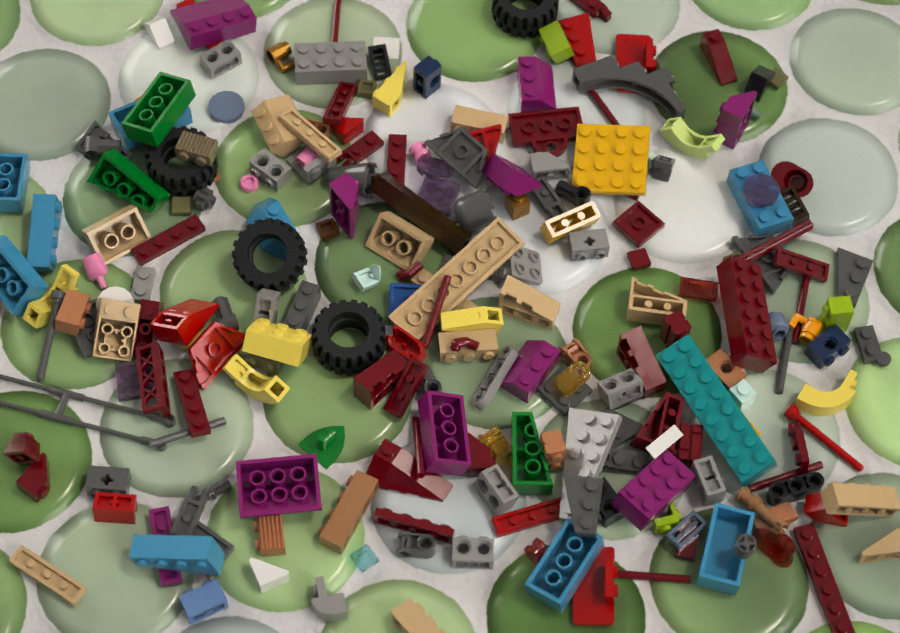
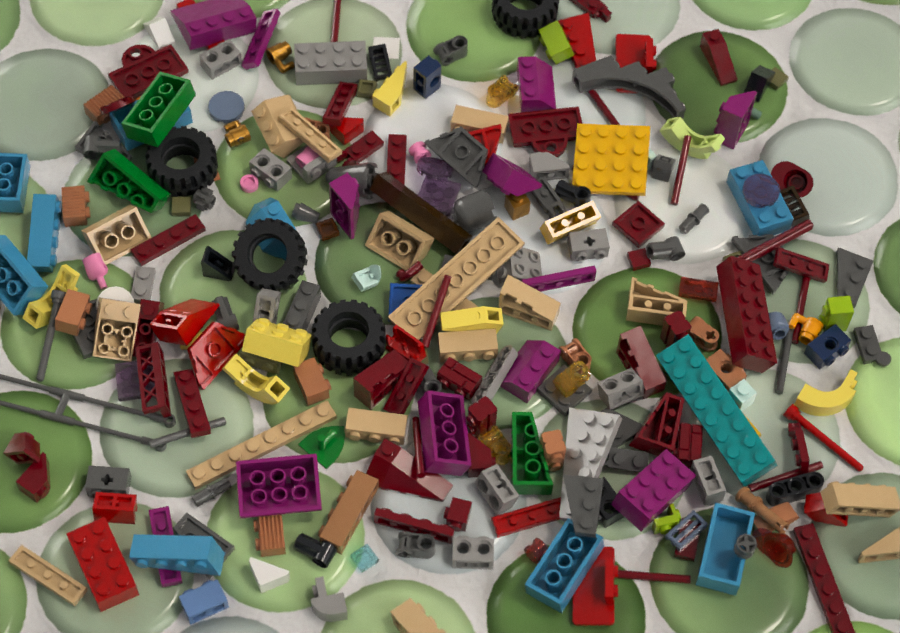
dark grey hinge [170,485,210,536] -> none
dark tan brick [174,130,219,167] -> none
dark red arm [450,337,480,352] -> none
white sticker [646,425,683,459] -> none
none -> nougat brick [61,185,91,227]
none -> red brick [66,517,139,612]
none -> nougat brick [83,85,124,126]
none -> dark red tile [99,94,135,115]
none -> dark red plate [108,44,189,98]
none -> tan plate [186,400,337,490]
none -> black slope [201,246,235,281]
none -> pearl gold piece [224,120,251,148]
none -> magenta plate [241,8,281,70]
none -> dark grey cone [291,202,320,223]
none -> nougat brick [293,357,331,406]
none -> black piece [293,533,338,568]
none -> tan brick [345,408,408,445]
none -> dark grey piece [433,35,468,66]
none -> dark red brick [437,357,482,400]
none -> dark red brick [443,497,472,532]
none -> dark red brick [466,396,497,439]
none -> clear yellow piece [486,75,519,108]
none -> magenta tile [521,265,596,292]
none -> dark grey piece [646,236,685,261]
none -> dark red bar [670,135,692,205]
none -> dark grey axle [679,204,709,234]
none -> nougat piece [689,316,719,352]

